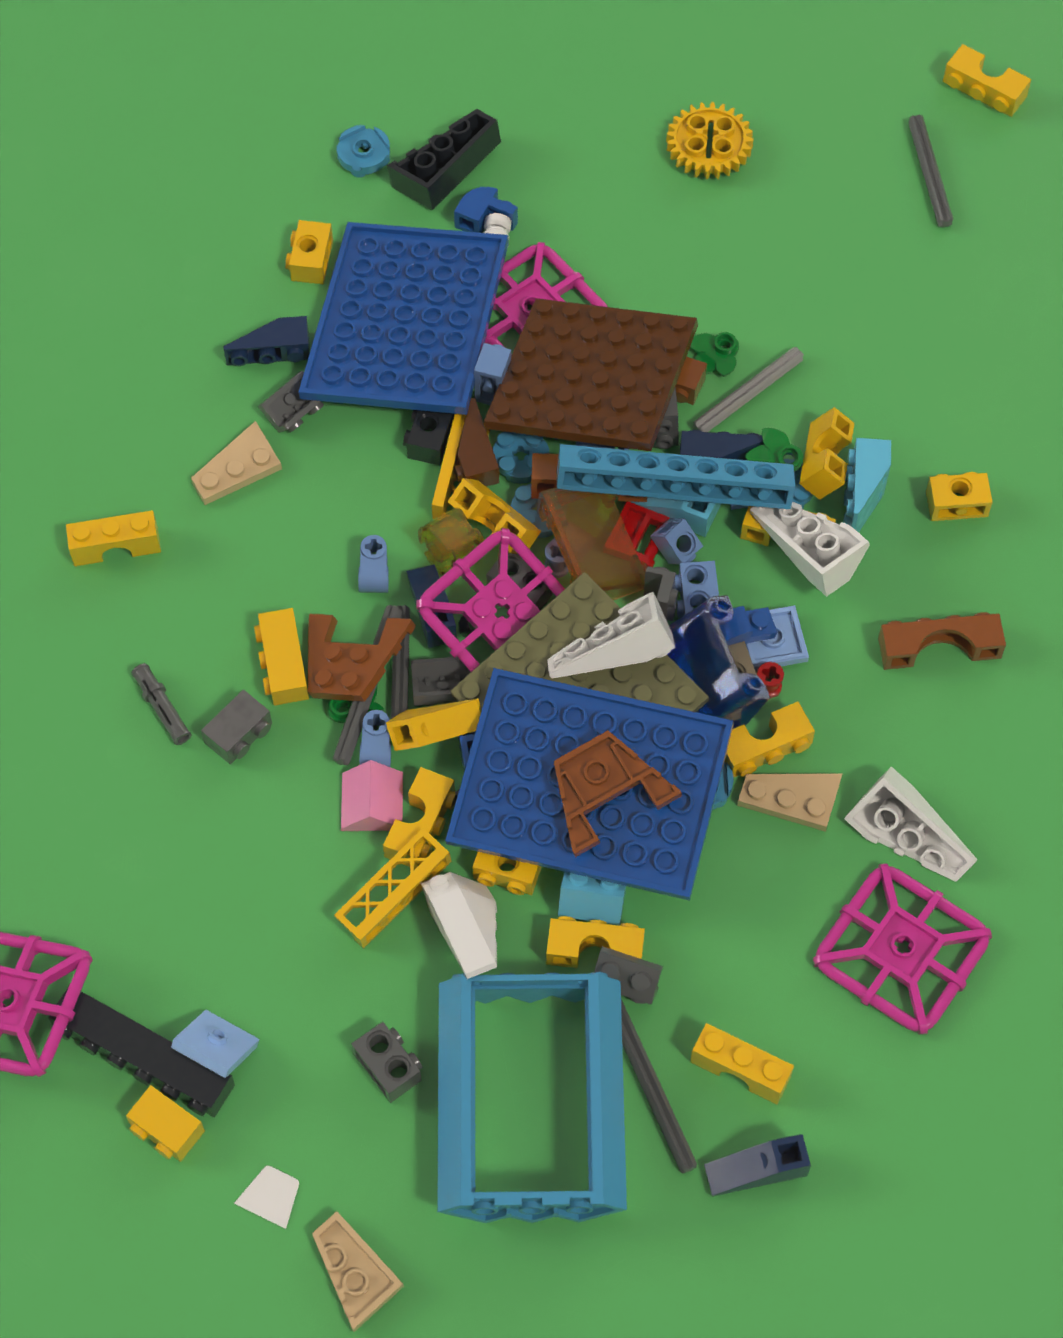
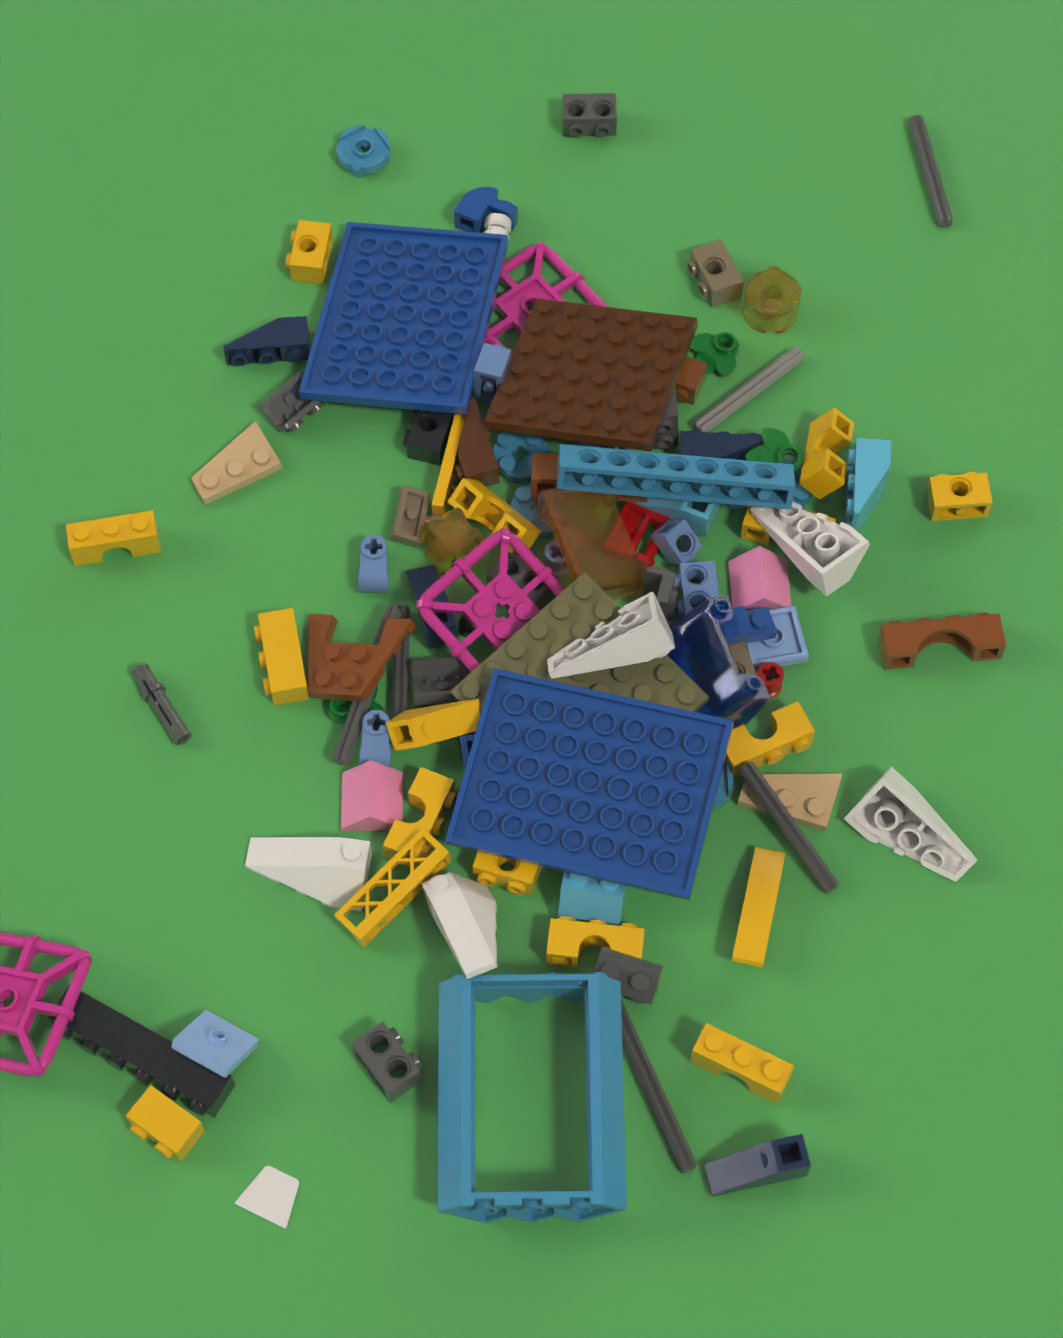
flat silver brick [201,689,272,765] -> none
tan wing [312,1211,404,1332] -> none
black wedge [387,109,501,210] -> none
dark orange wing [554,730,682,857] -> none
yellow gear [666,102,754,179] -> none
dark pink plate [813,863,992,1035] -> none
yellow arch [943,44,1032,117] -> none
none -> white wedge [245,837,372,912]
none -> dark tan plate [390,485,449,548]
none -> dark grey brick [562,93,617,137]
none -> dark tan brick [687,239,744,308]
none -> bright pink slope [728,546,791,611]
none -> yellow slope [731,847,786,968]
none -> dark grey axle [739,761,839,893]
none -> clear yellow brick [743,266,802,334]

